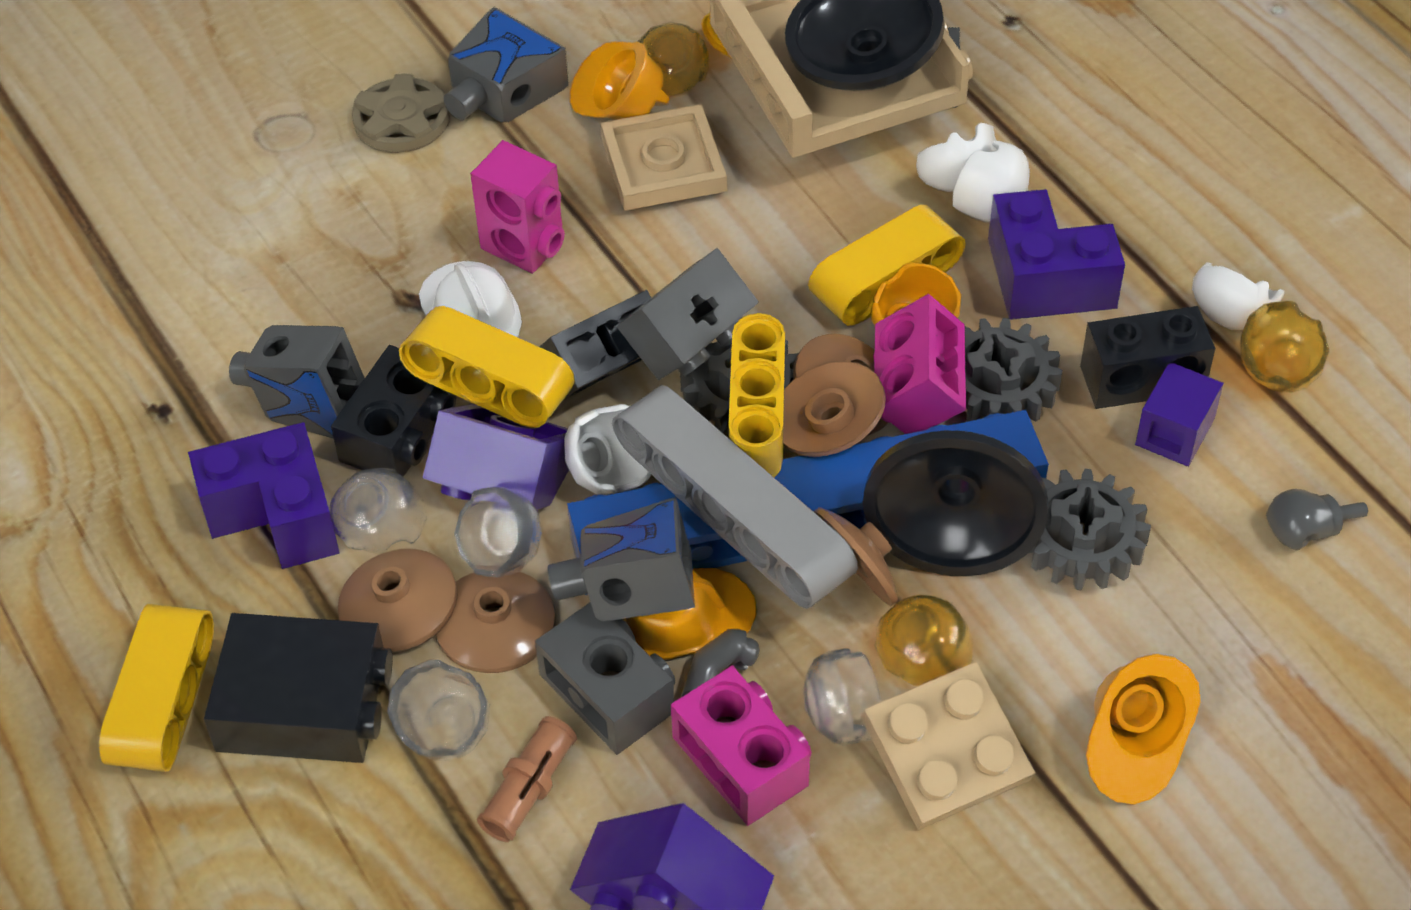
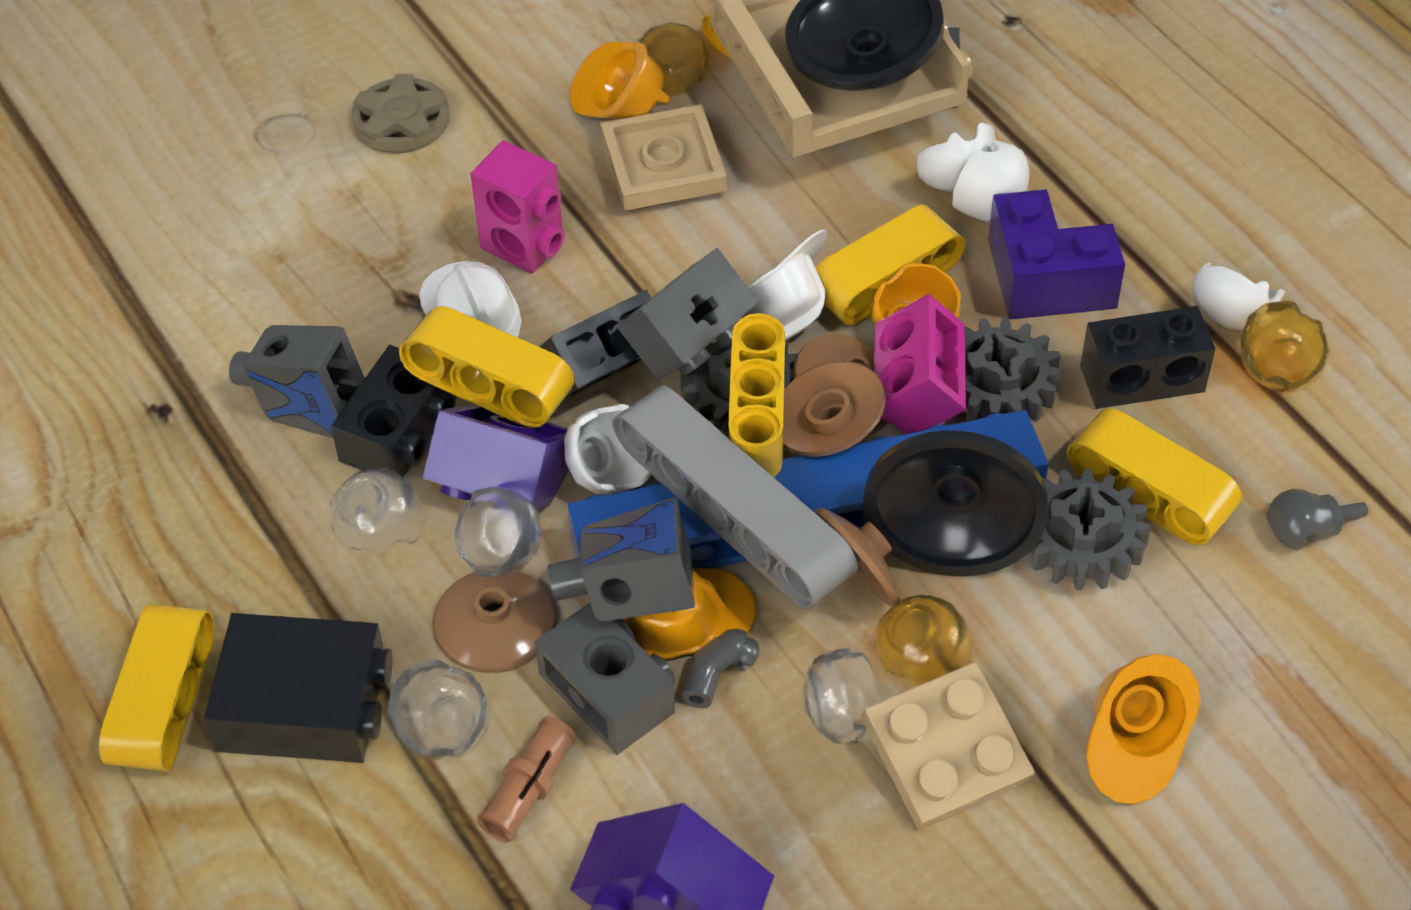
dark purple brick [188,422,340,569] -> none
medium nougat dish [338,549,457,652] -> none
dark grey torso [444,7,569,122] -> none
dark pink brick [671,665,812,826] -> none
dark purple panel [1135,363,1224,467] -> none
none -> white piece [742,229,828,340]
none -> yellow beam [1066,408,1242,546]

